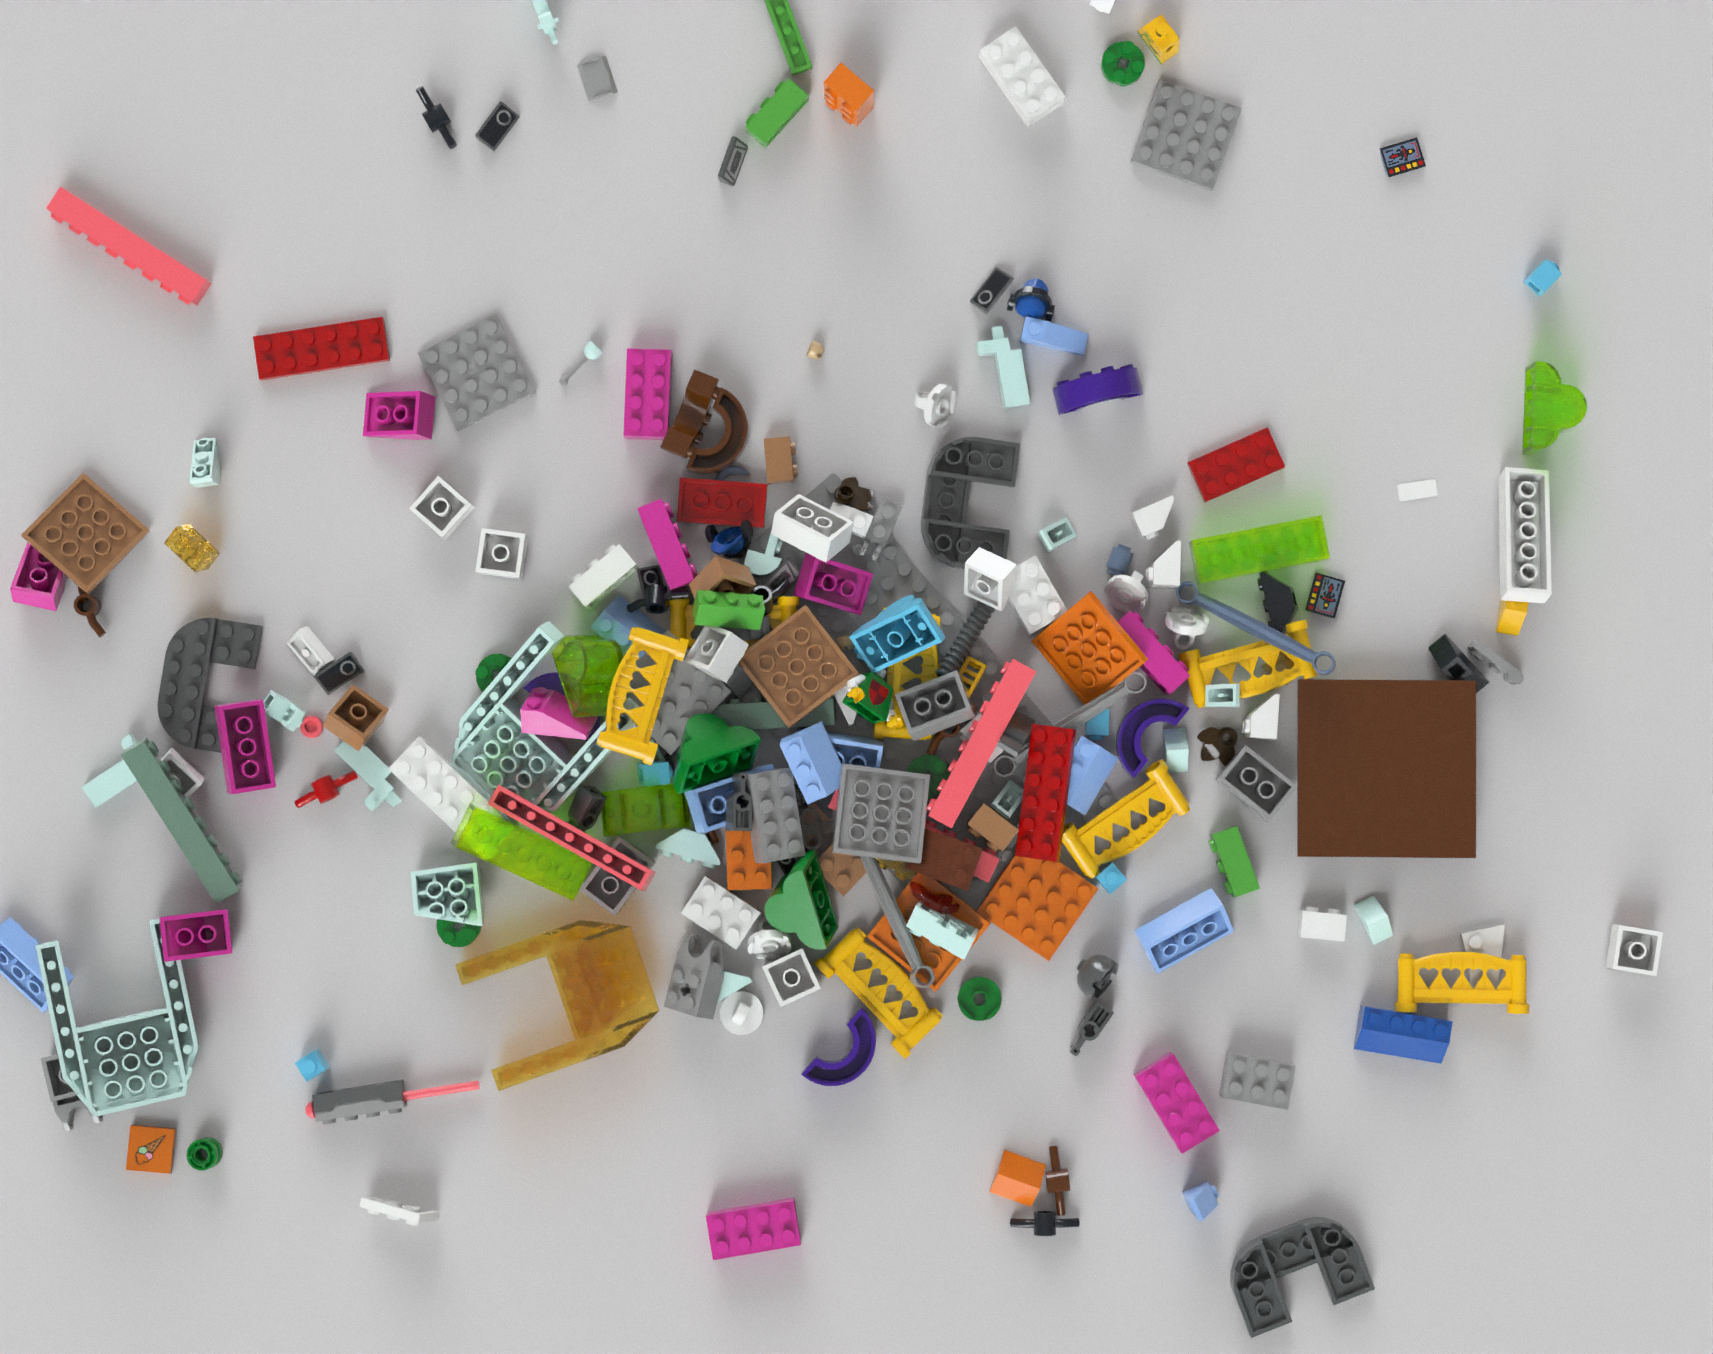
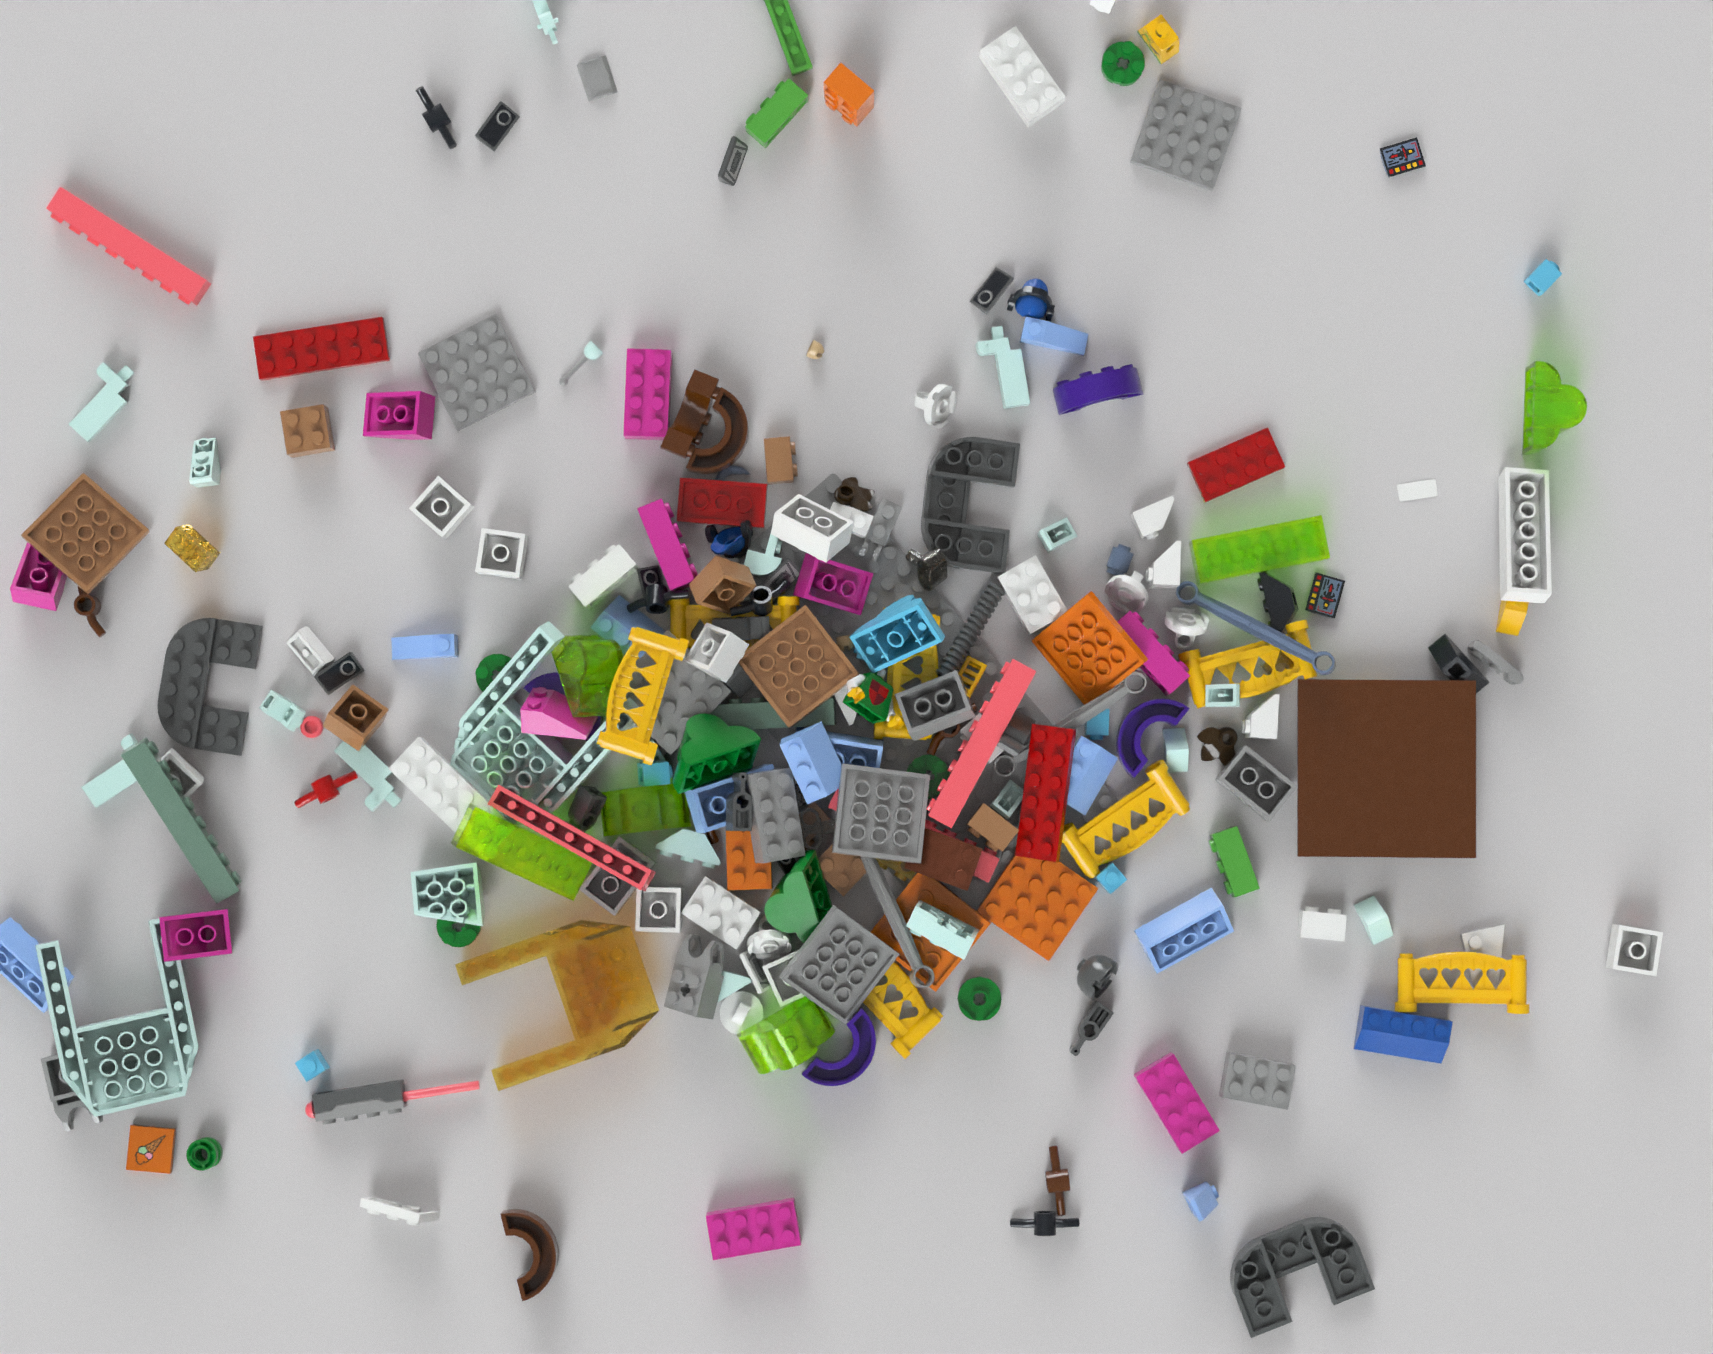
dark pink brick [214,699,276,794] -> none
bright green brick [692,590,765,630] -> none
clear red piece [909,881,960,914] -> none
white slope [964,547,1017,611] -> none
orange slope [989,1150,1046,1207] -> none
none -> light aqua piece [69,362,134,442]
none -> medium nougat brick [280,404,335,458]
none -> light blue slope [391,634,458,660]
none -> reddish brown brick [500,1209,559,1301]
none -> white brick [635,887,683,933]
none -> clear neon green brick [737,996,835,1074]
none -> slope [740,950,771,994]
none -> light grey plate [779,905,899,1025]
none -> clear smoke beam [906,547,947,591]

